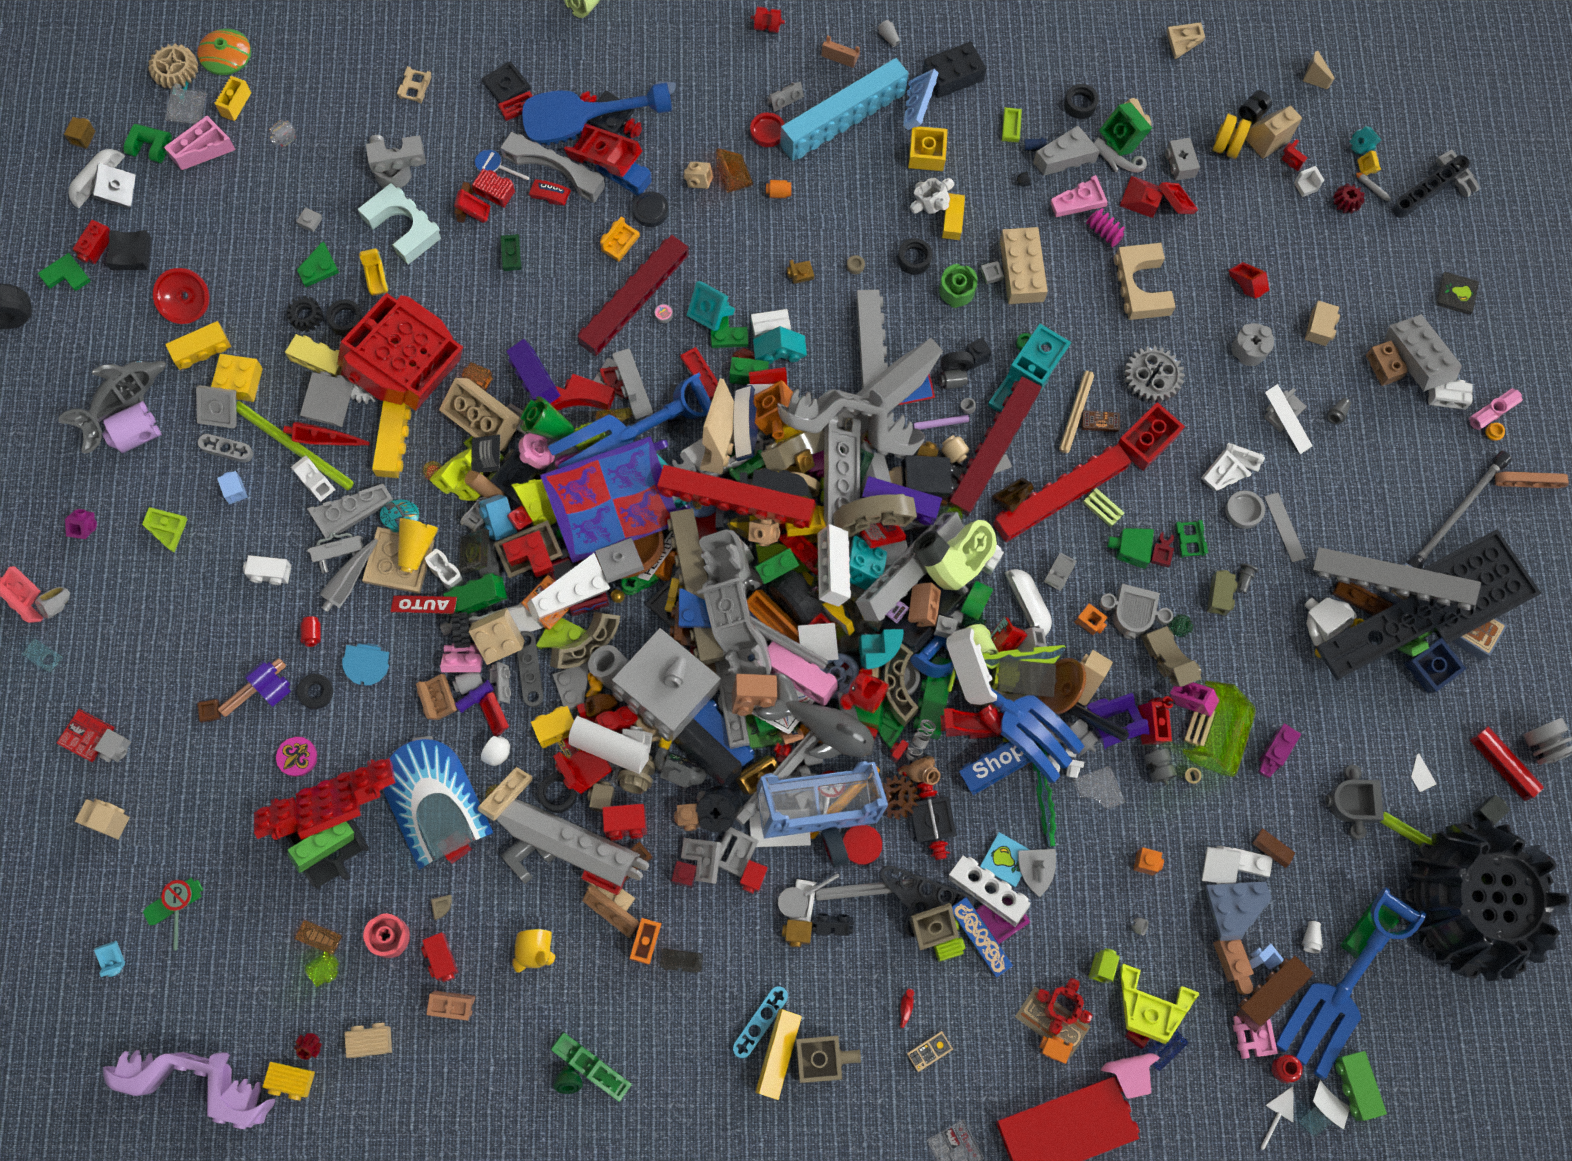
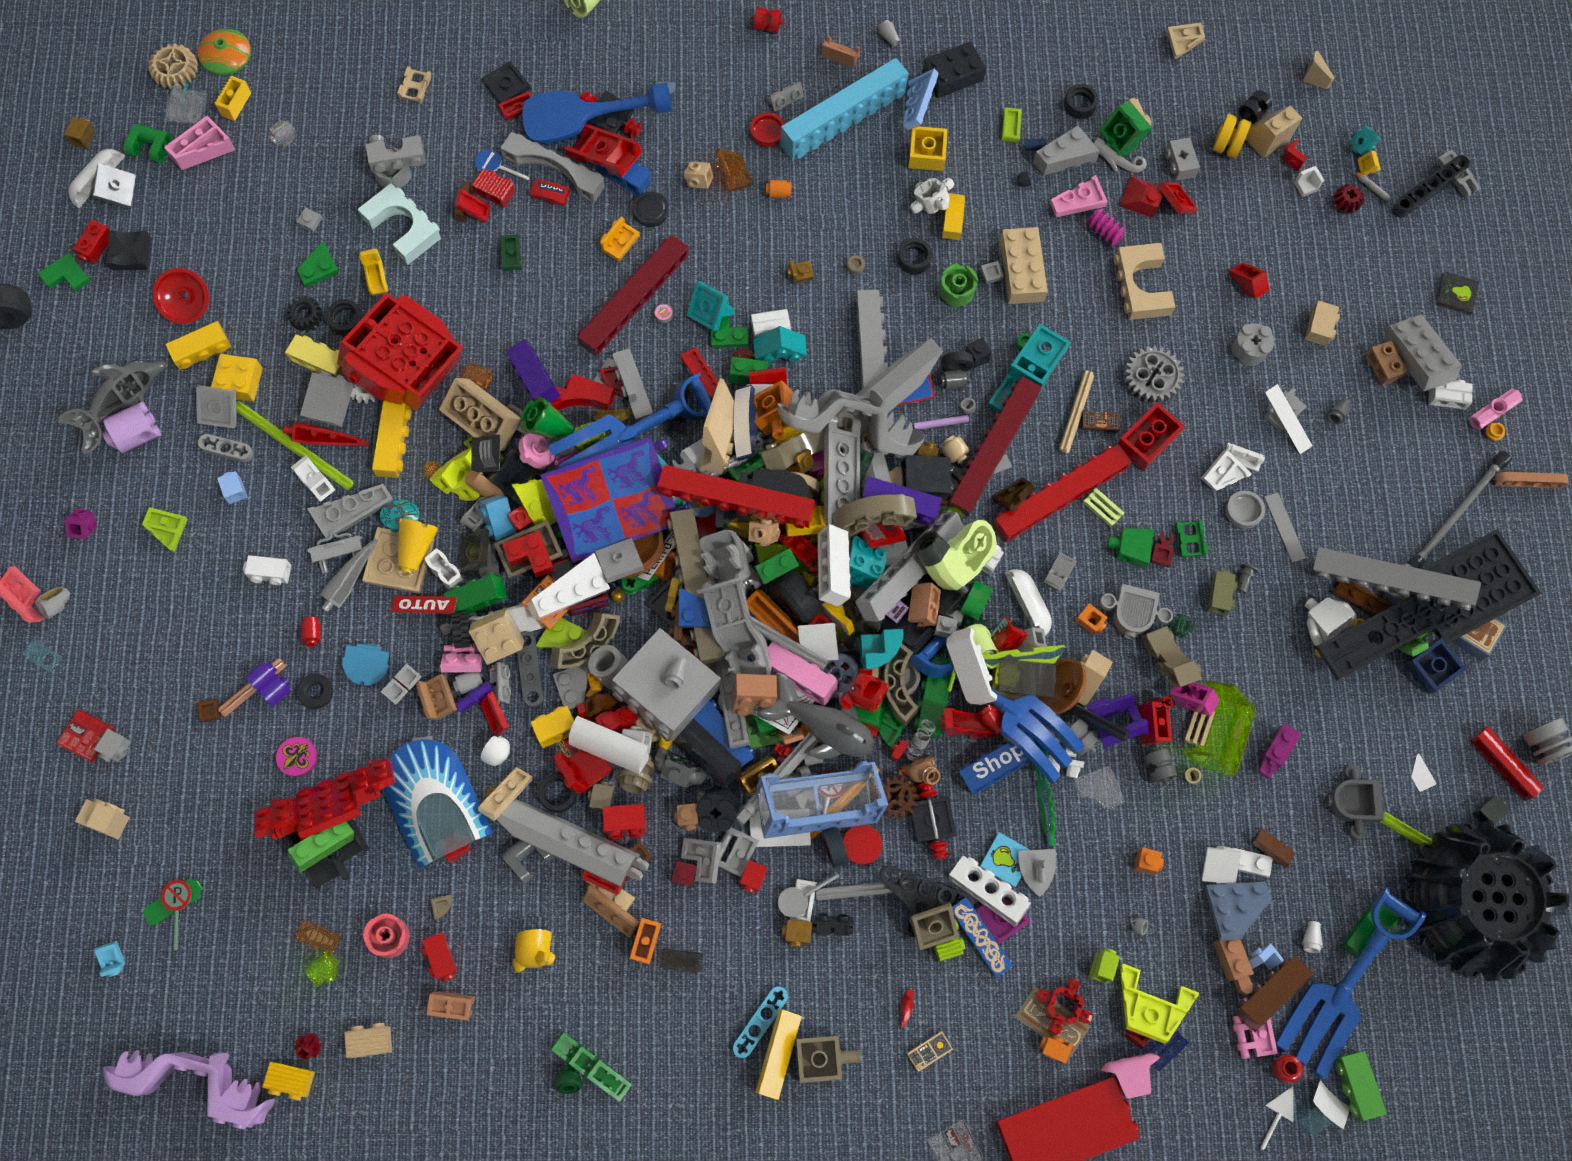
none -> light grey hips [381,663,422,705]

